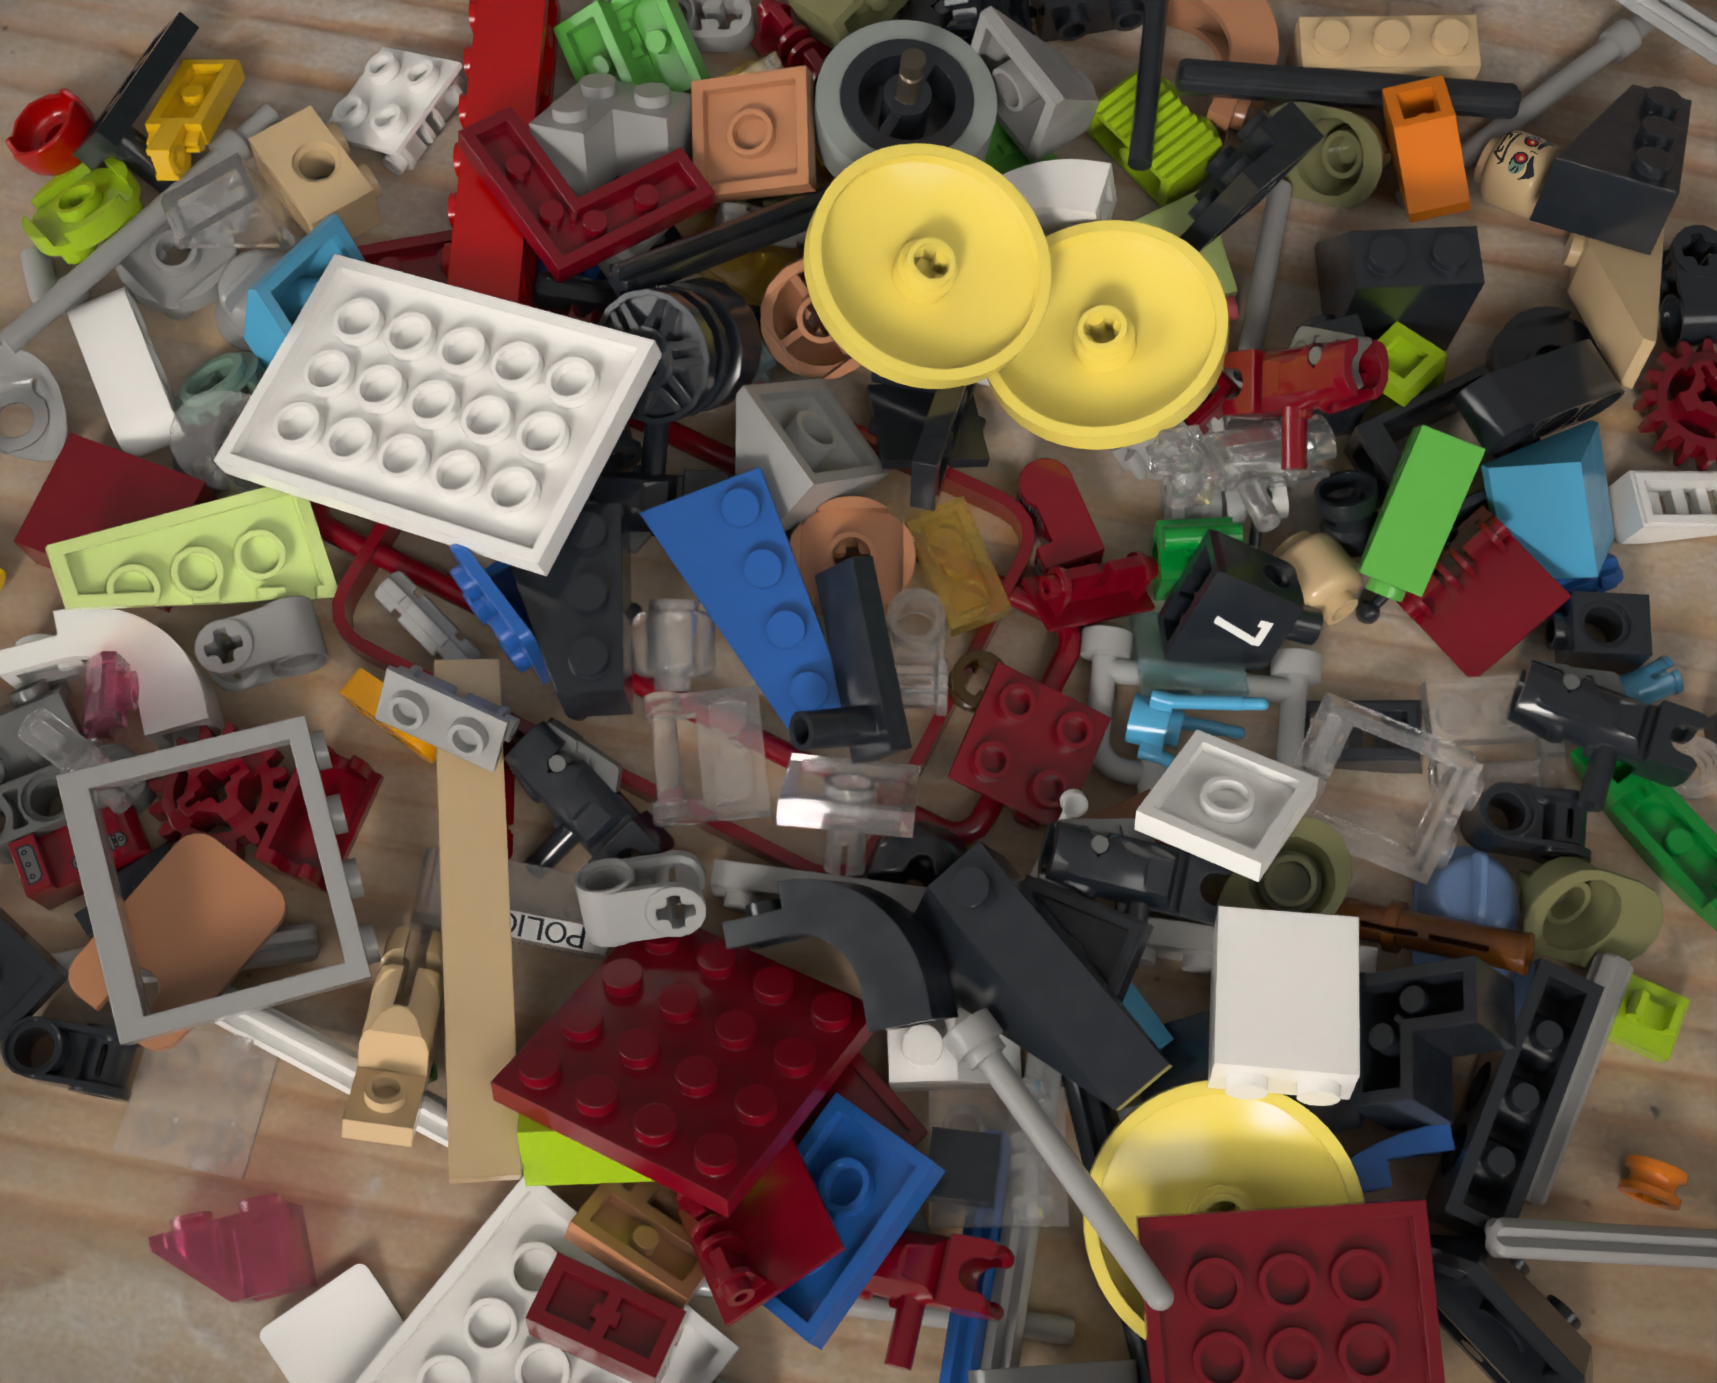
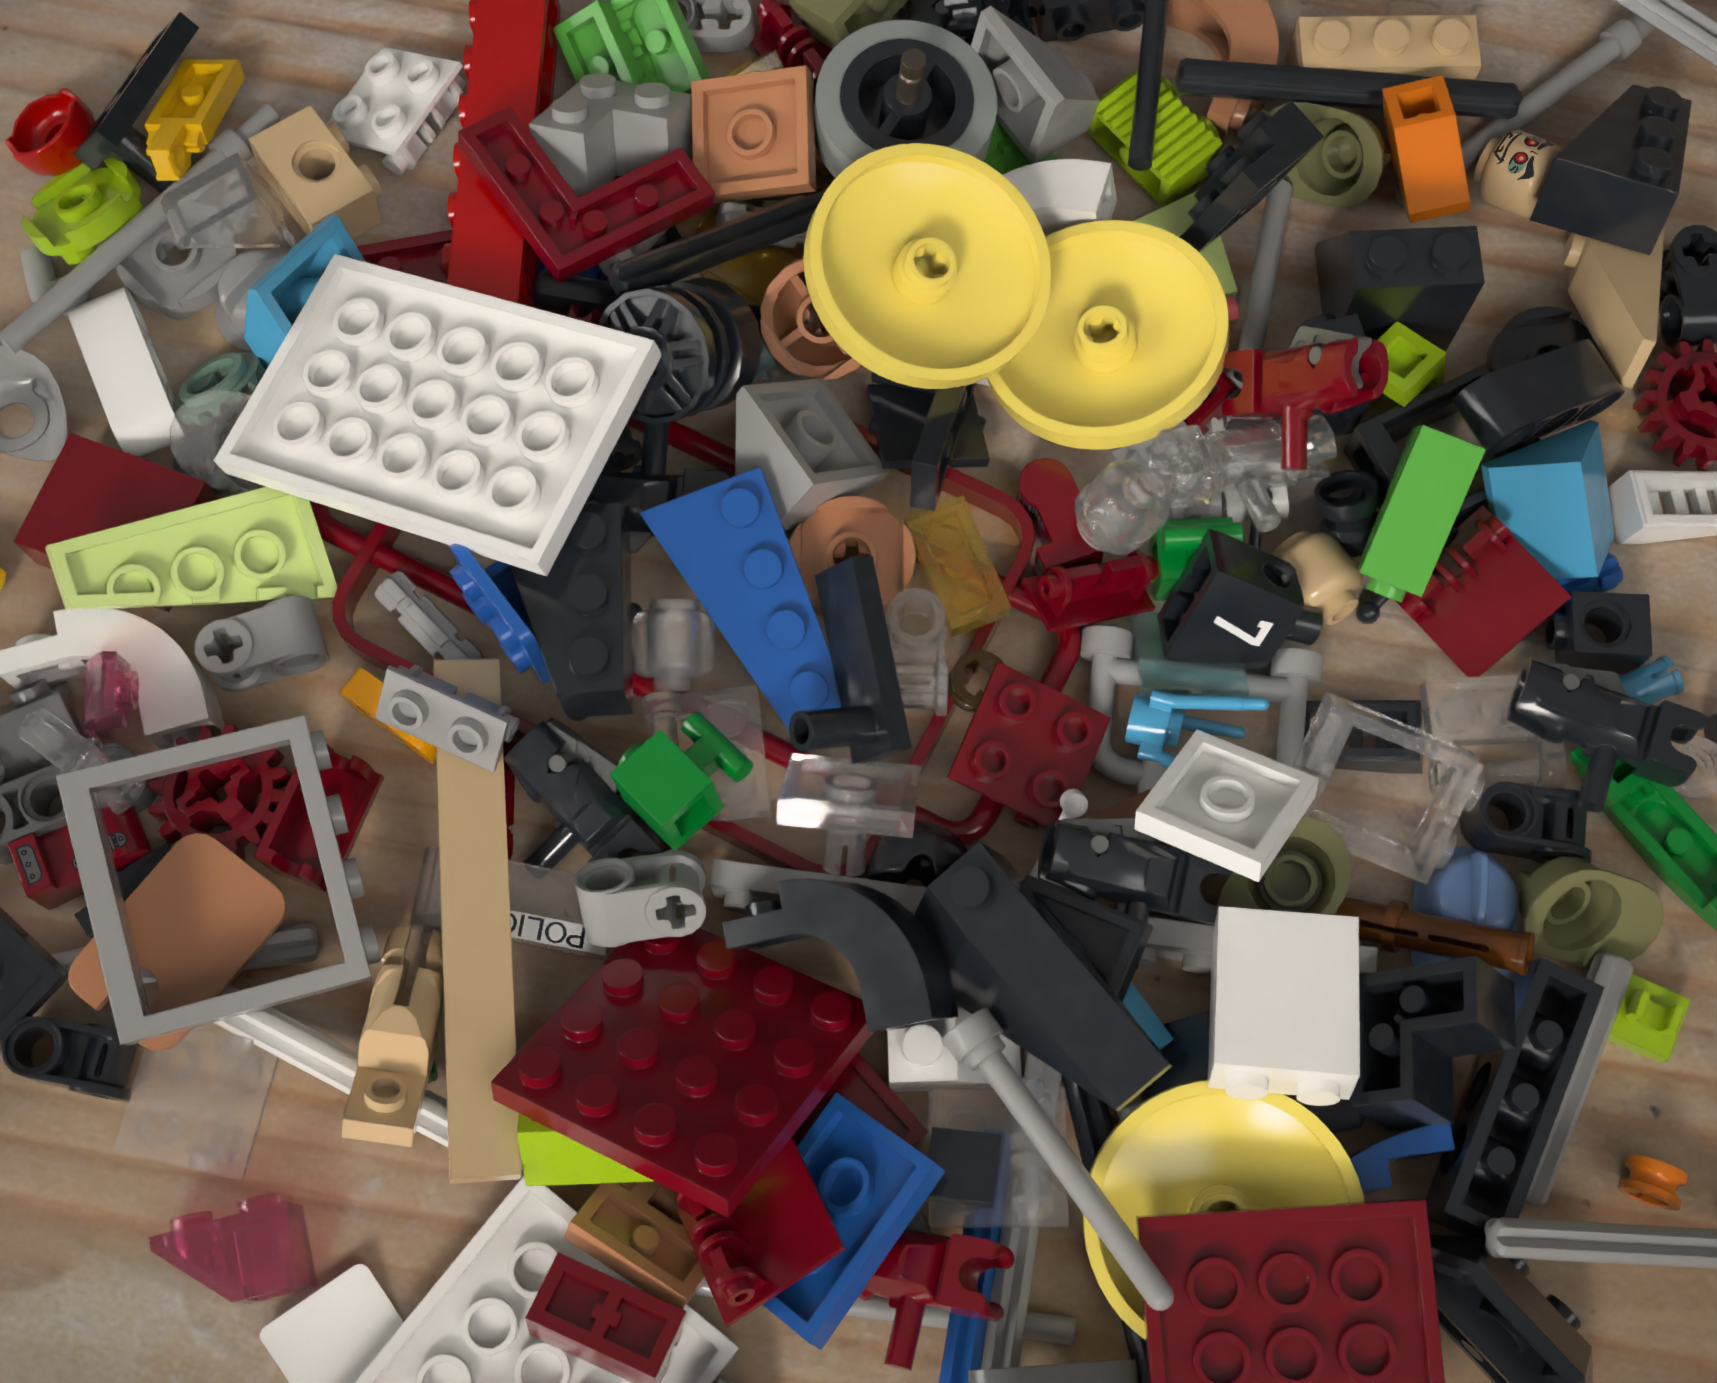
none -> green brick [609,711,754,851]
none -> clear head [1075,460,1170,555]

